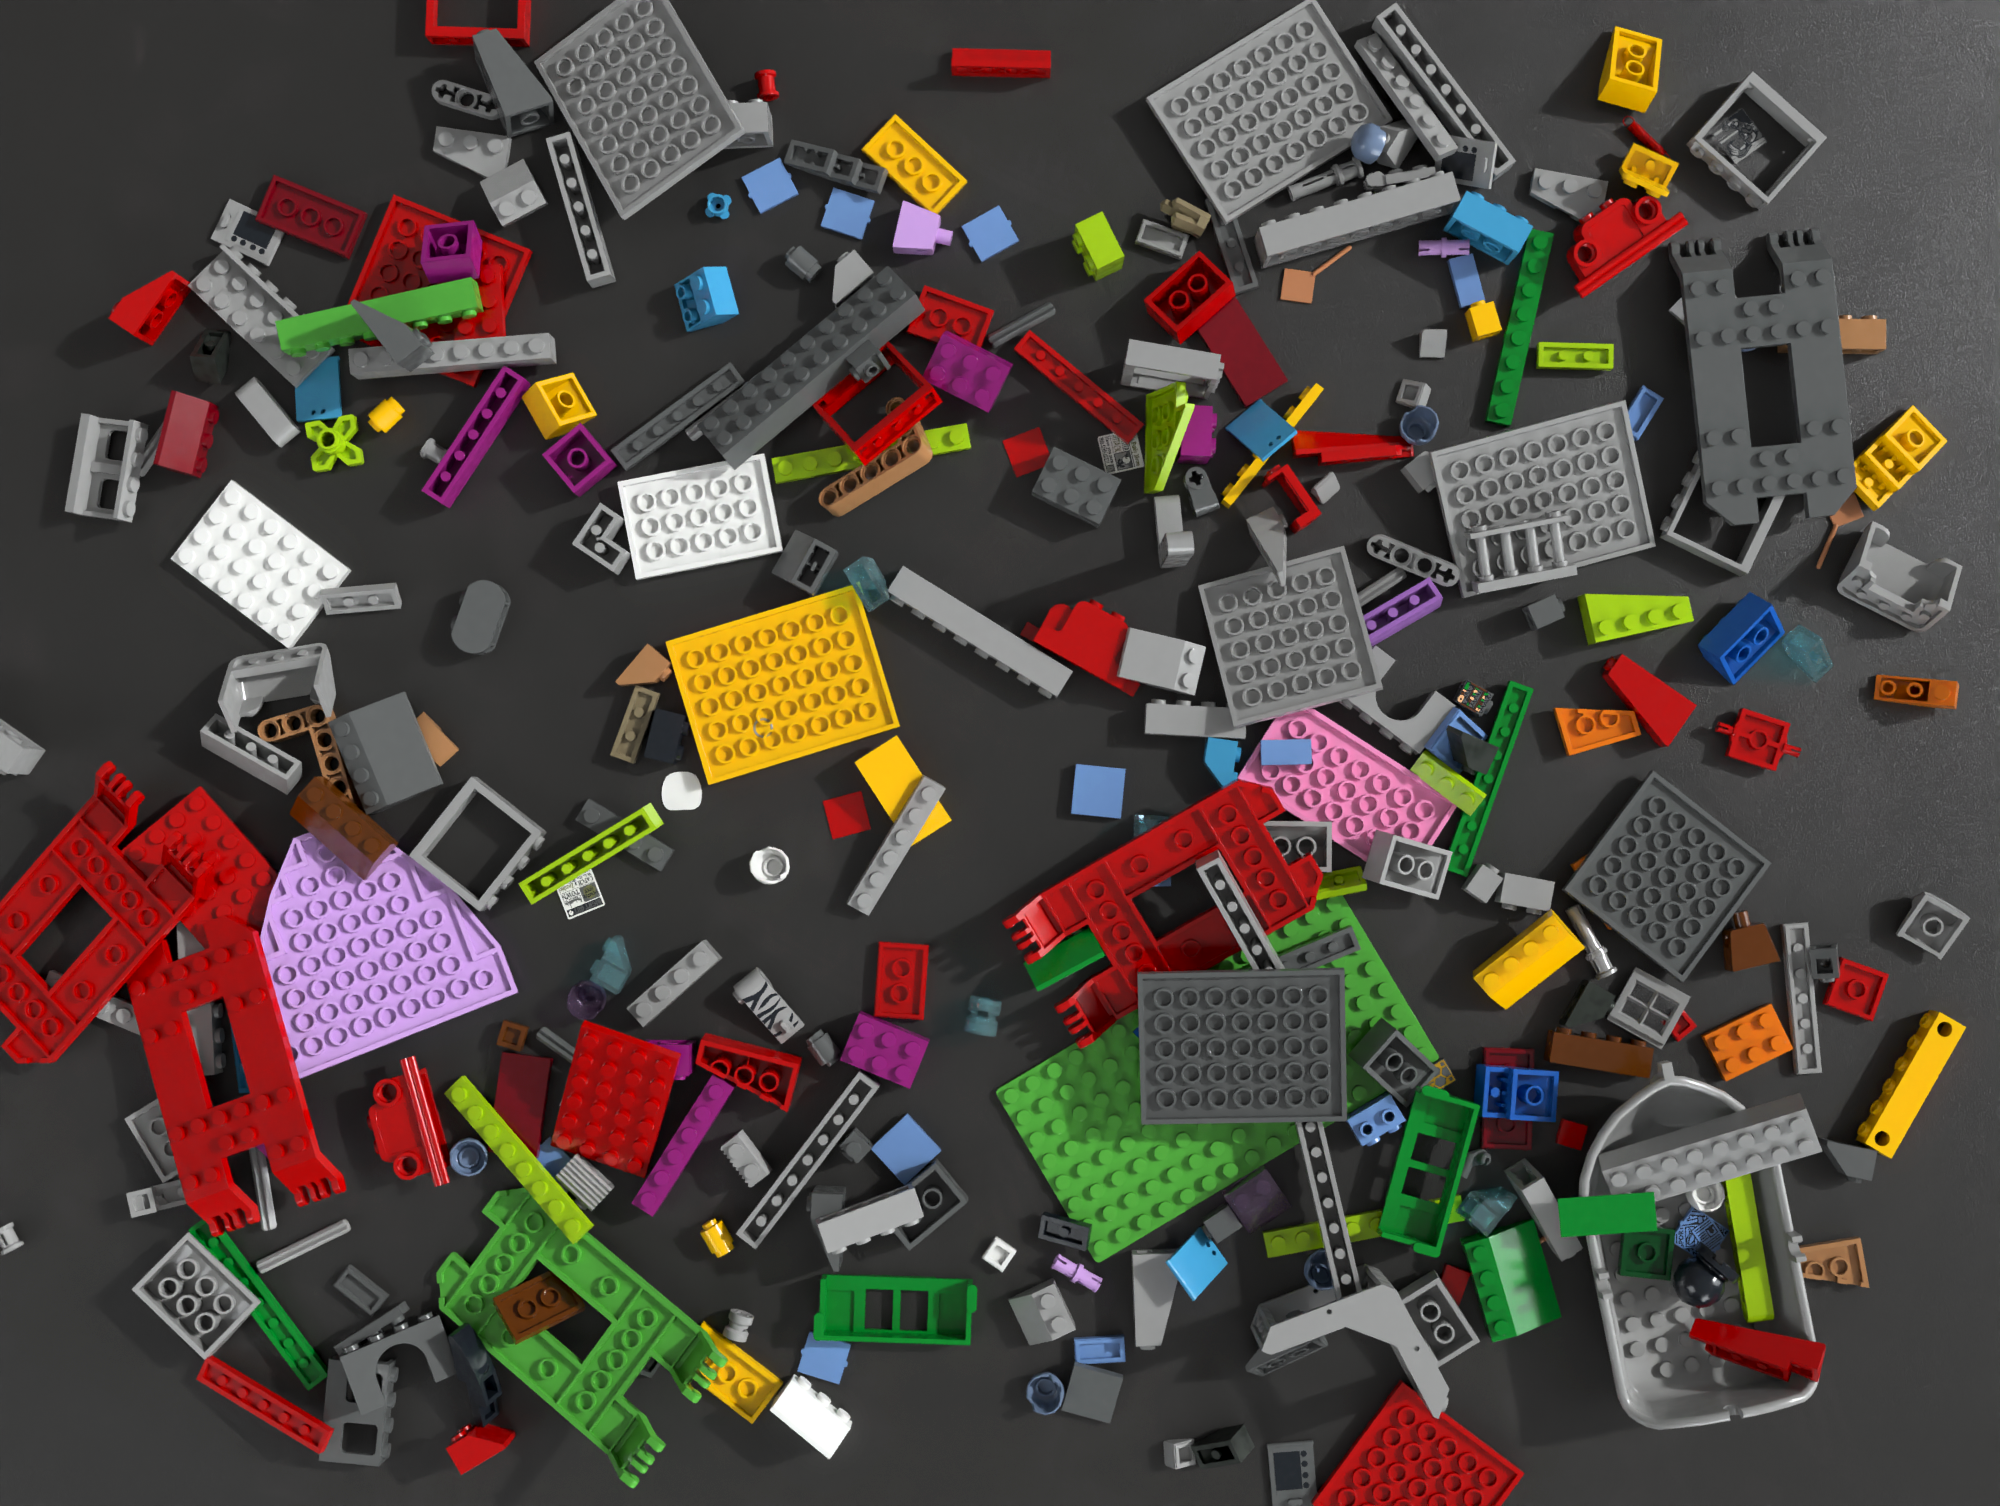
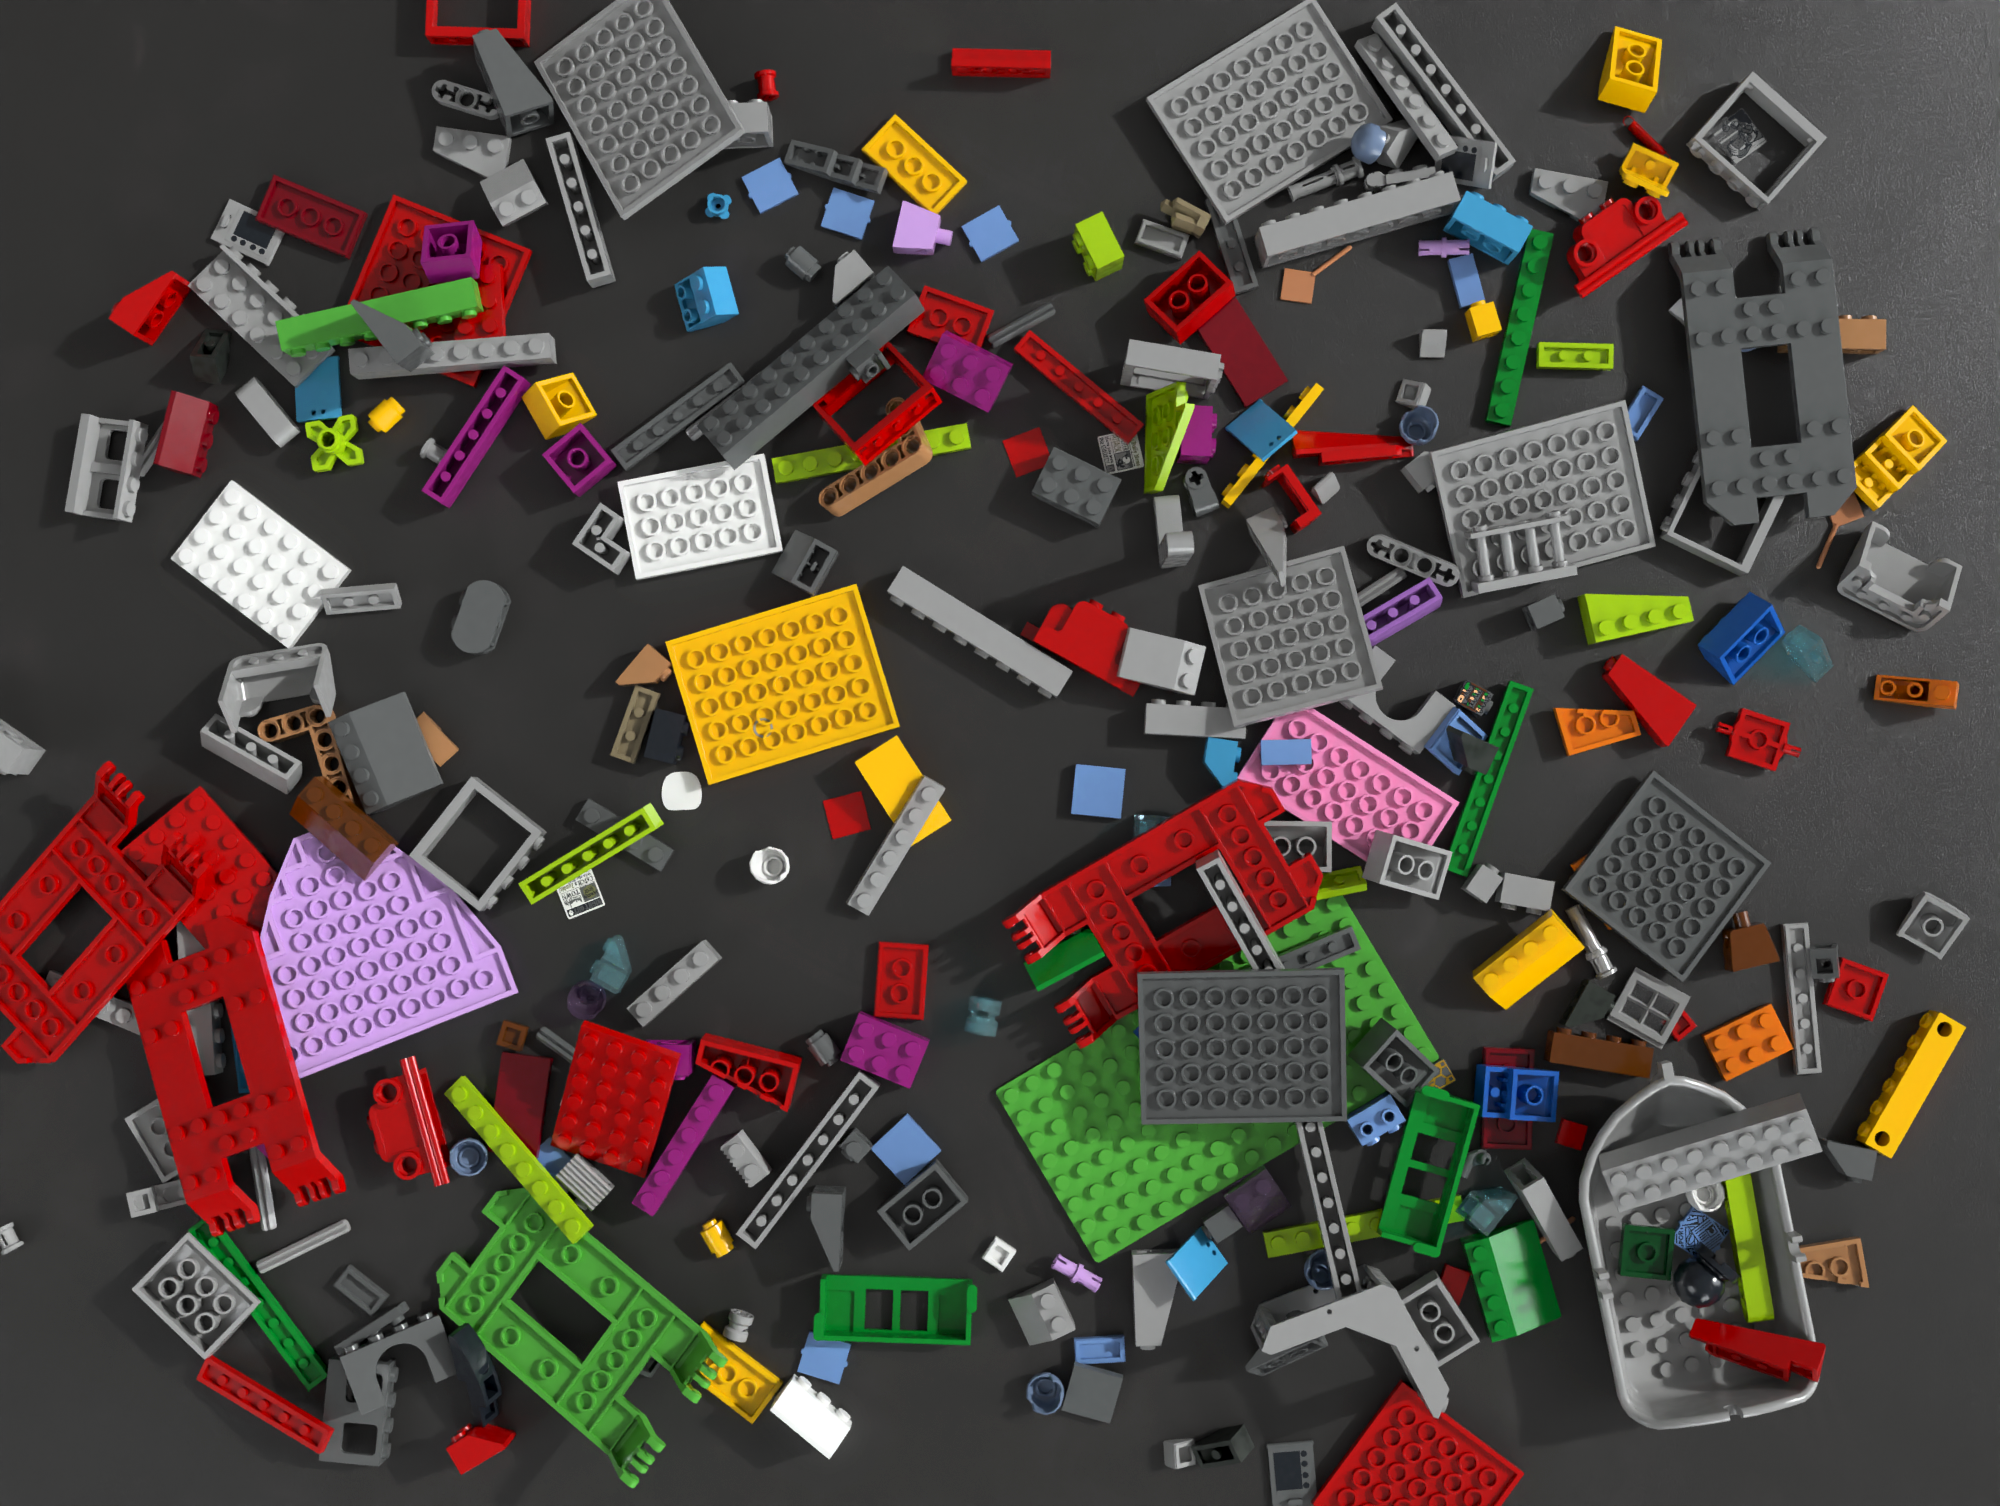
reddish brown plate [492,1271,585,1345] -> none
light grey door [732,967,805,1044] -> none
light grey brick [815,1184,924,1254] -> none
clear light blue slope [843,556,890,612] -> none
black plate [1038,1211,1092,1251] -> none
lime plate [1410,750,1487,816] -> none
green sticker [1558,1192,1658,1237] -> none

